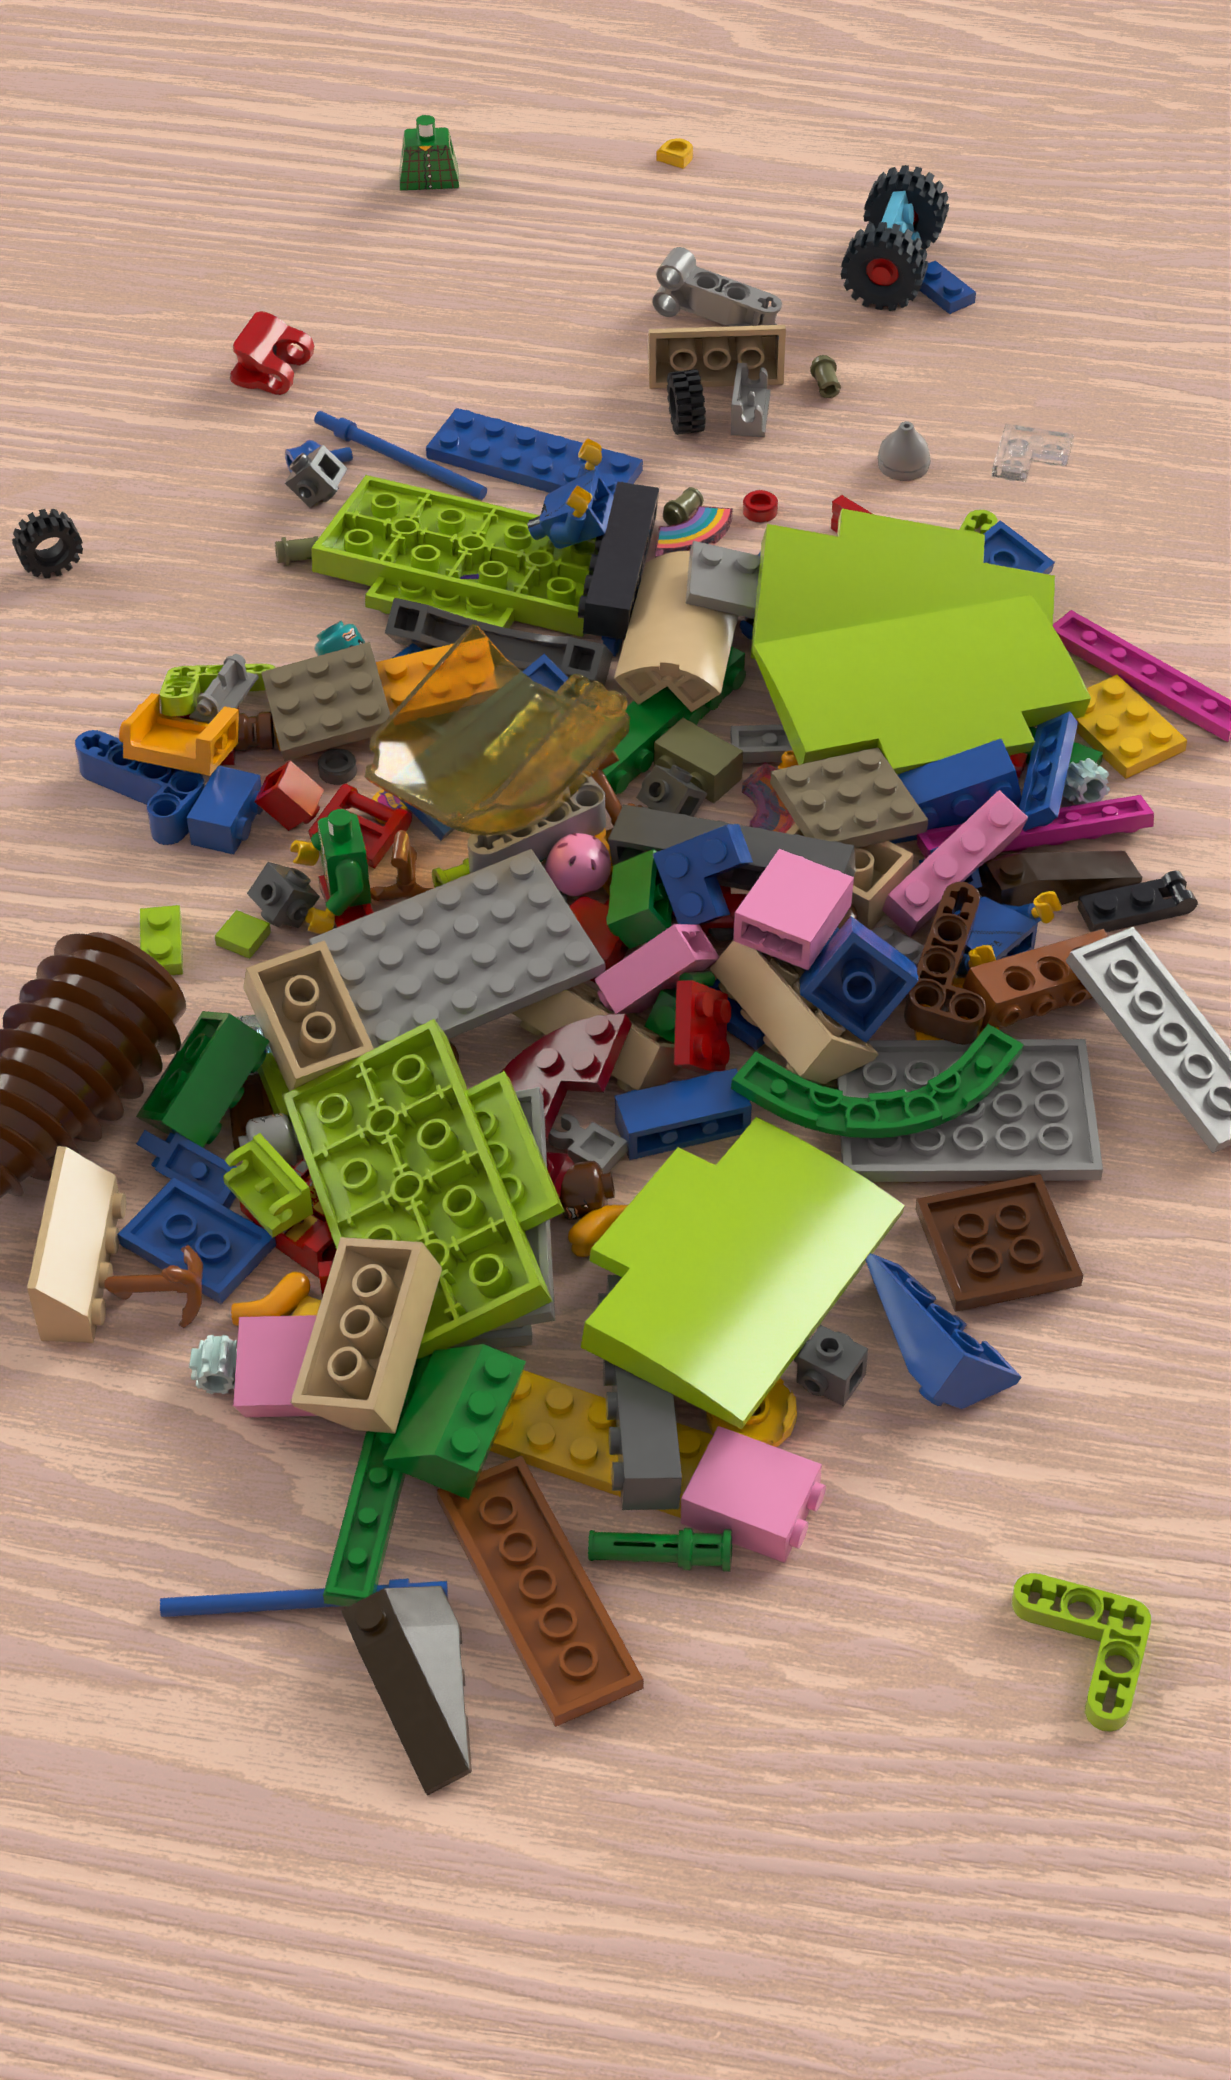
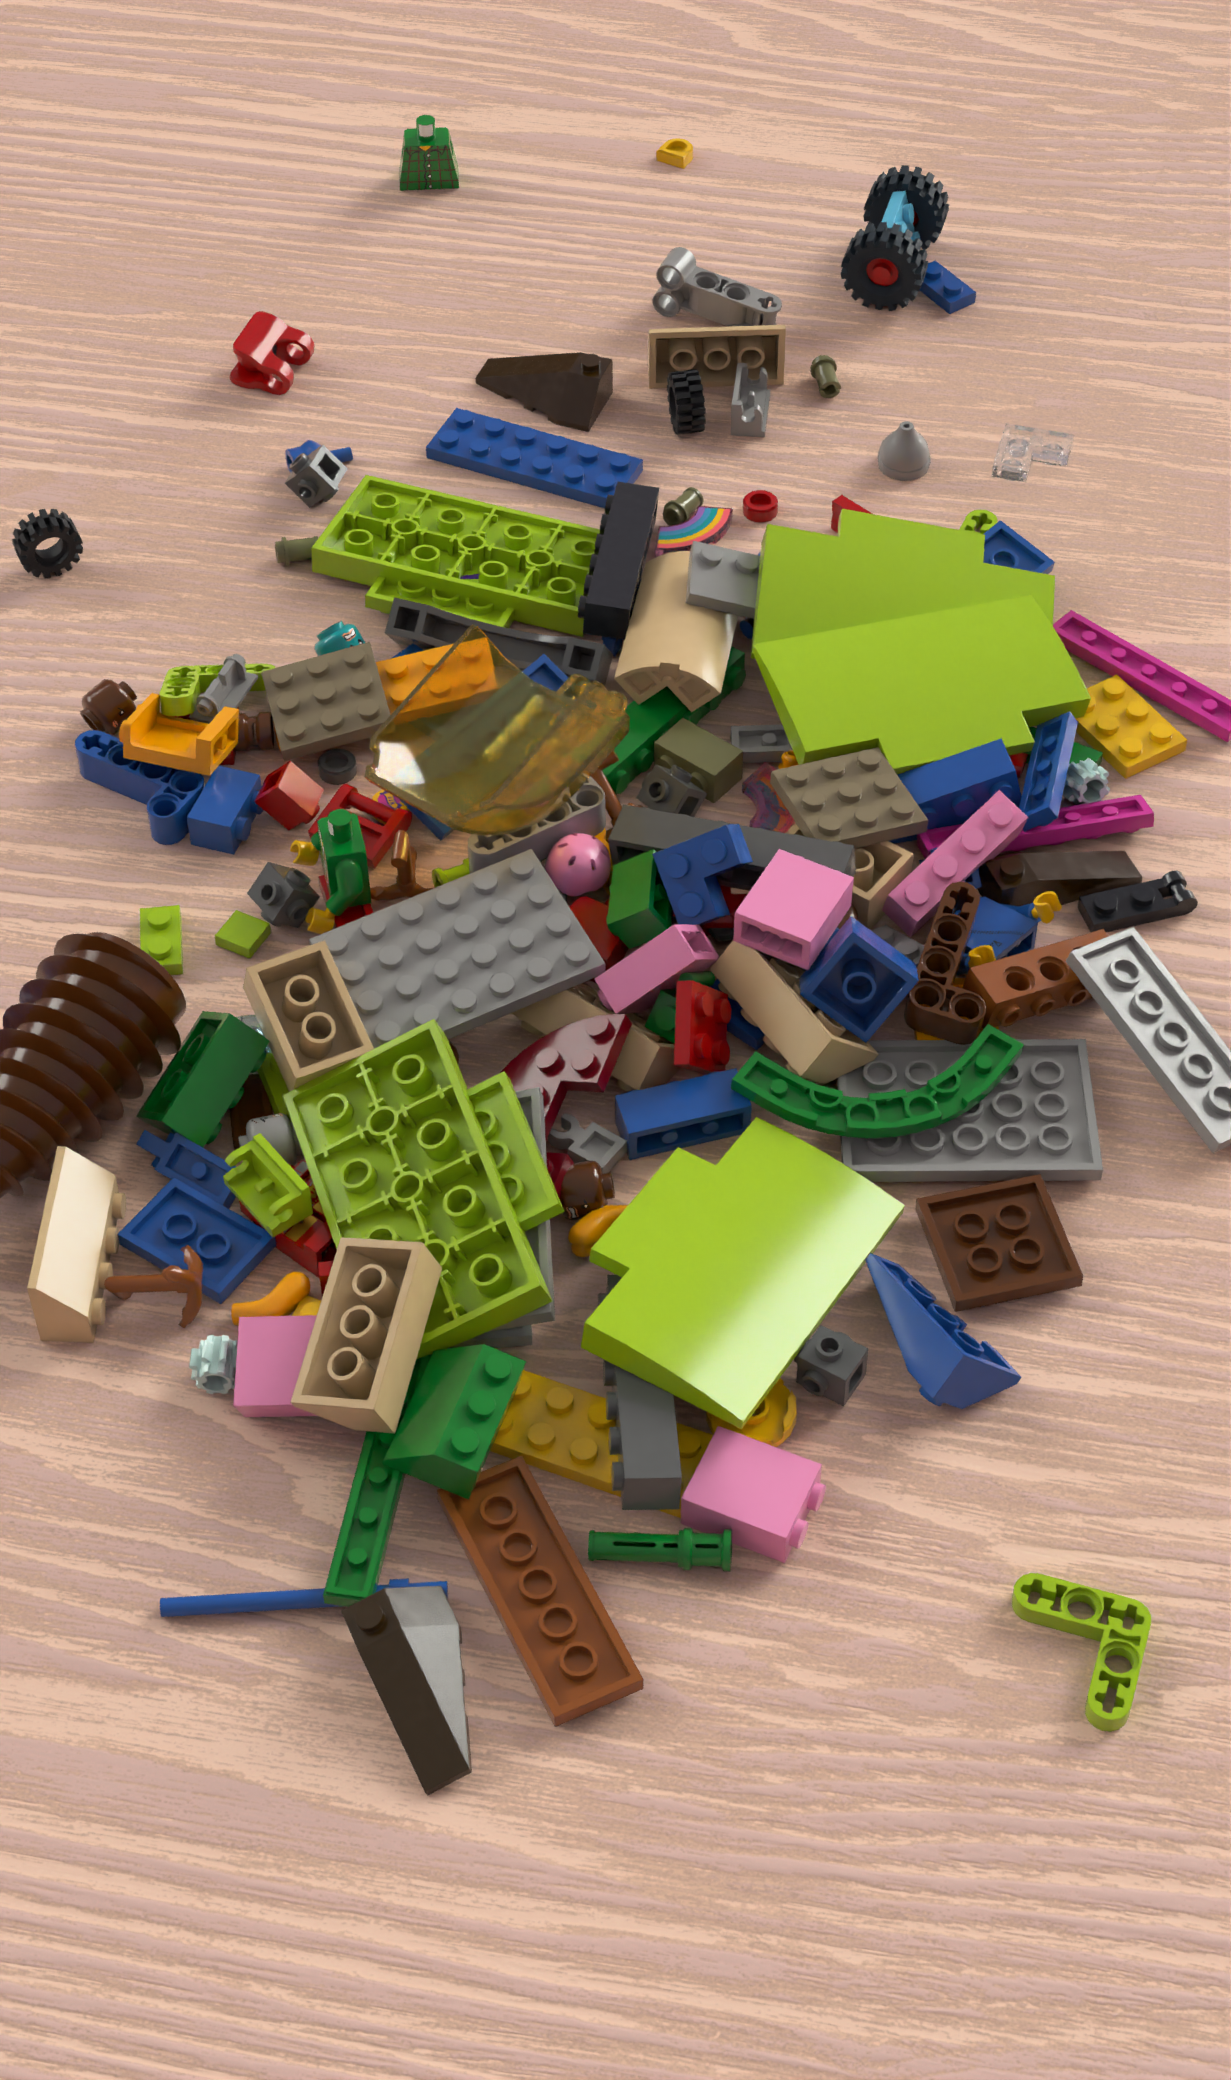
blue bar [314,411,487,500] -> none
blue torso [528,438,614,549] -> none
none -> reddish brown head [80,679,137,735]
none -> dark brown wedge [475,352,613,432]

